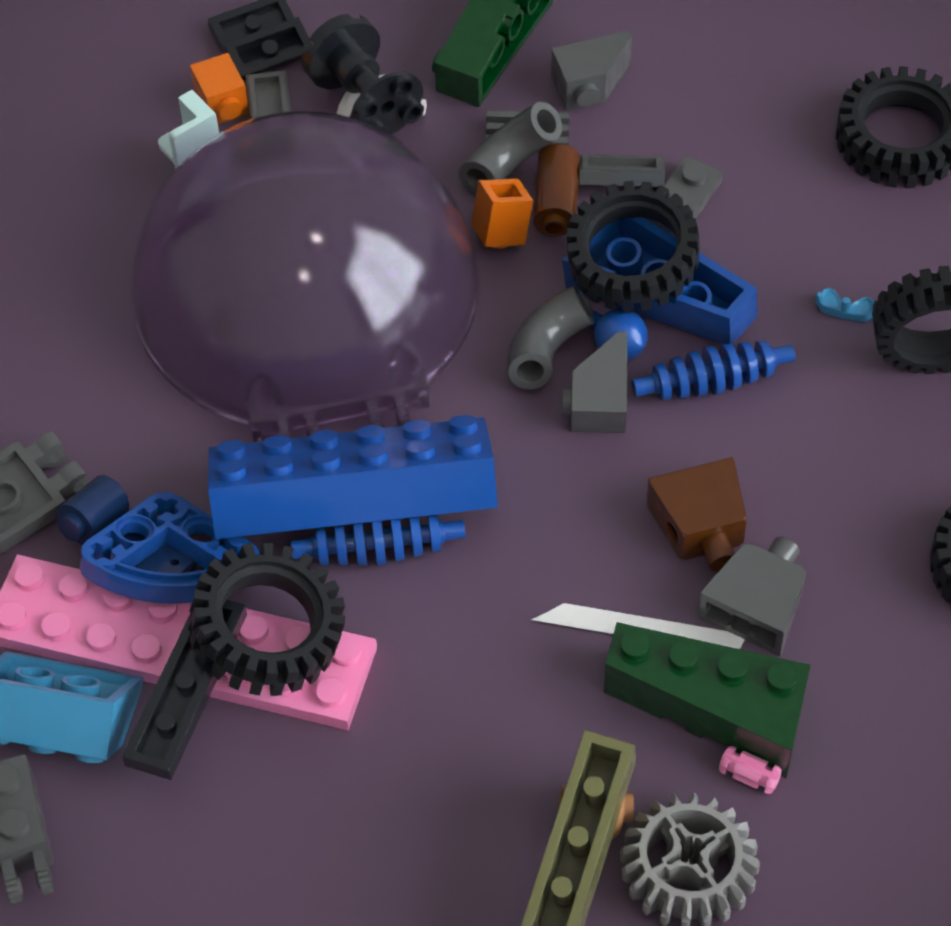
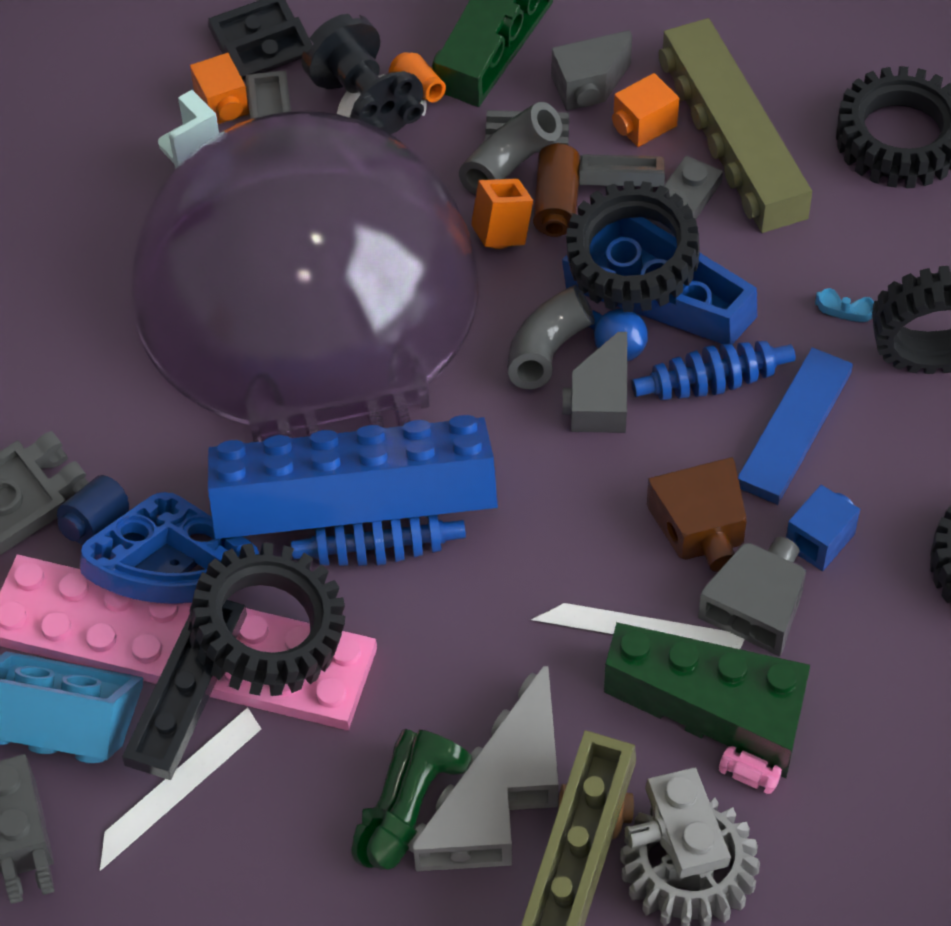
none -> white sticker [100,707,261,871]
none -> dark green piece [351,729,472,870]
none -> orange cone [389,52,446,103]
none -> light grey slope [408,666,559,871]
none -> orange brick [612,73,679,147]
none -> light grey plate [625,767,731,879]
none -> olive brick [659,18,813,233]
none -> blue tile [738,347,853,505]
none -> blue brick [786,484,860,571]

